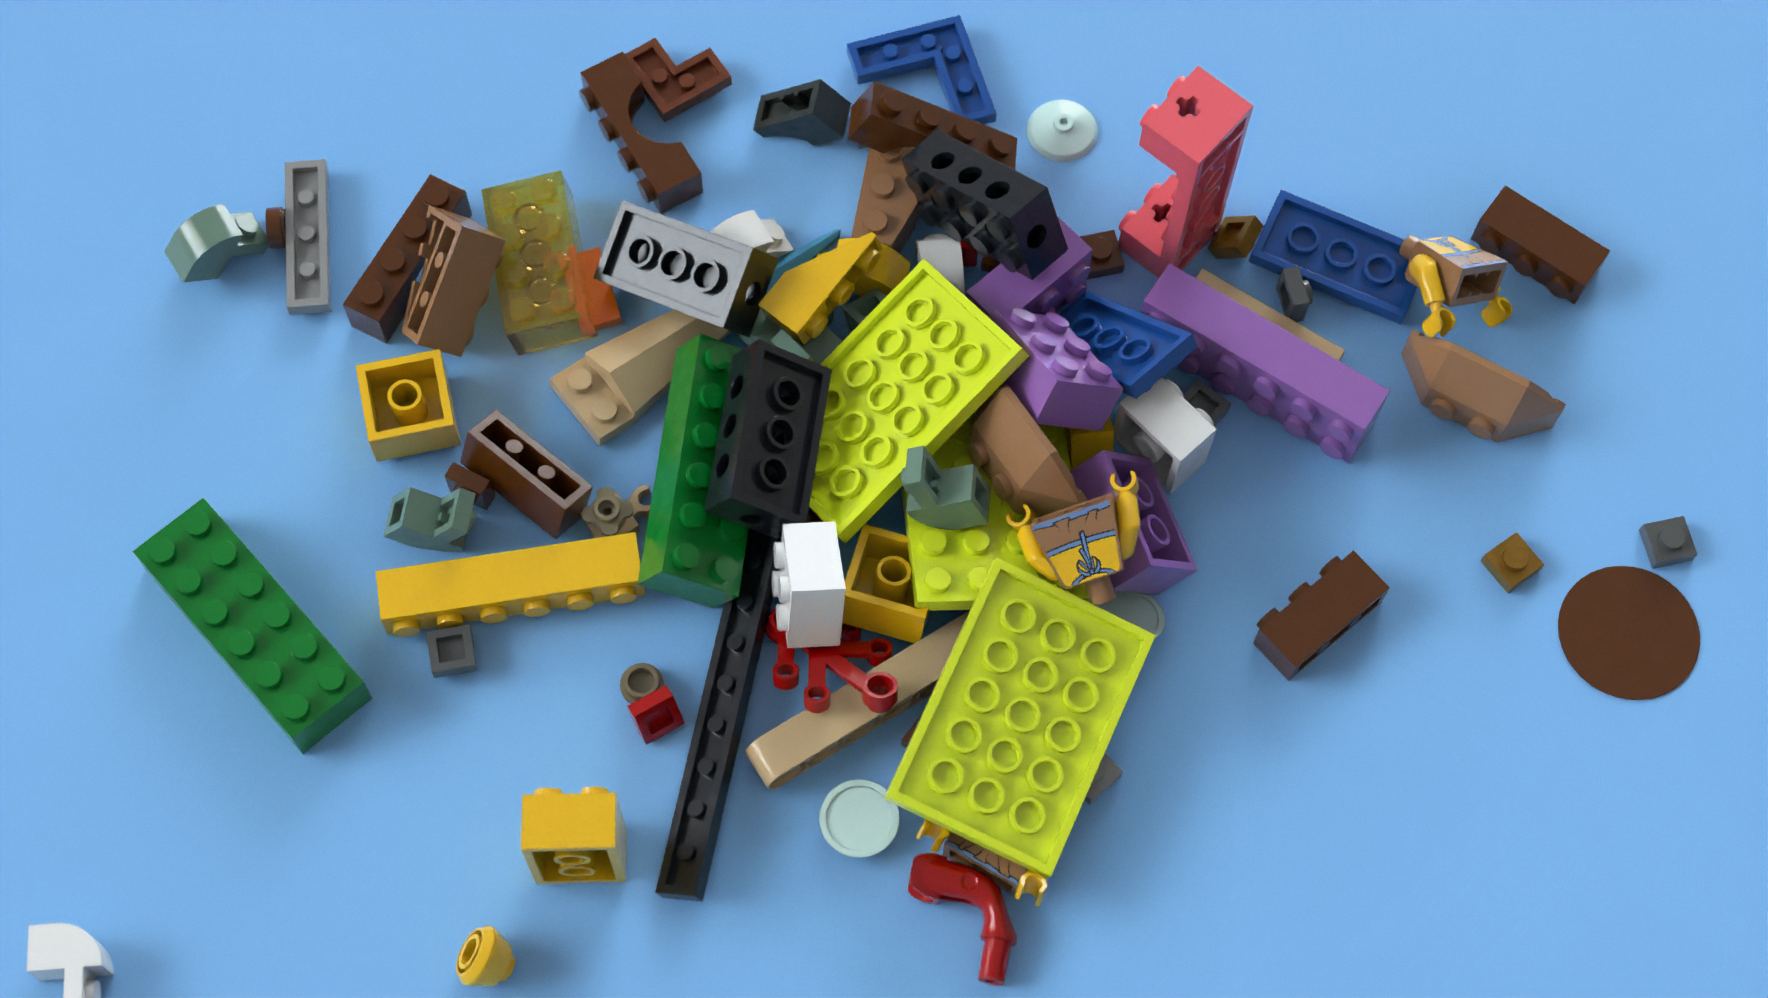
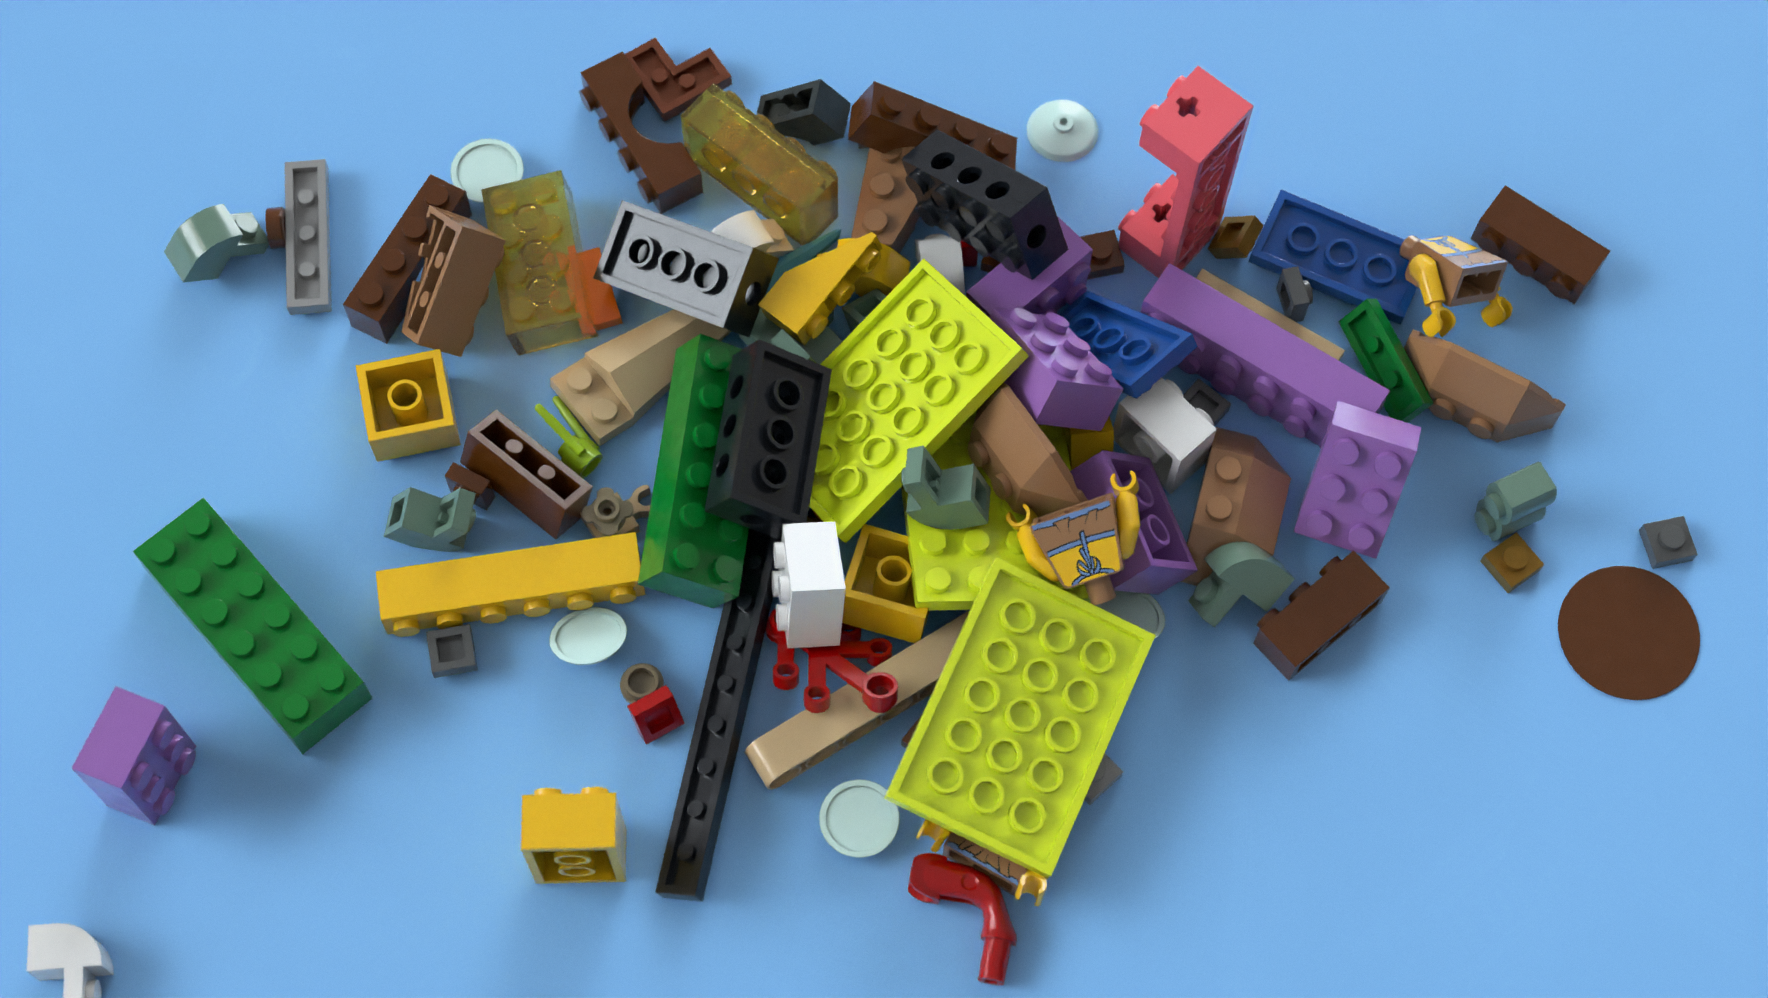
yellow cone [456,926,515,986] -> none
blue plate [847,15,997,125] -> none
none -> medium lavender brick [71,686,196,826]
none -> light aqua piece [450,139,524,203]
none -> lime plant [535,396,603,479]
none -> light aqua piece [549,607,627,665]
none -> clear yellow brick [681,83,838,246]
none -> medium nougat wedge [1180,427,1291,586]
none -> sand green brick [1188,542,1295,627]
none -> medium lavender brick [1294,401,1421,559]
none -> green plate [1338,298,1434,423]
none -> sand green brick [1474,462,1557,541]

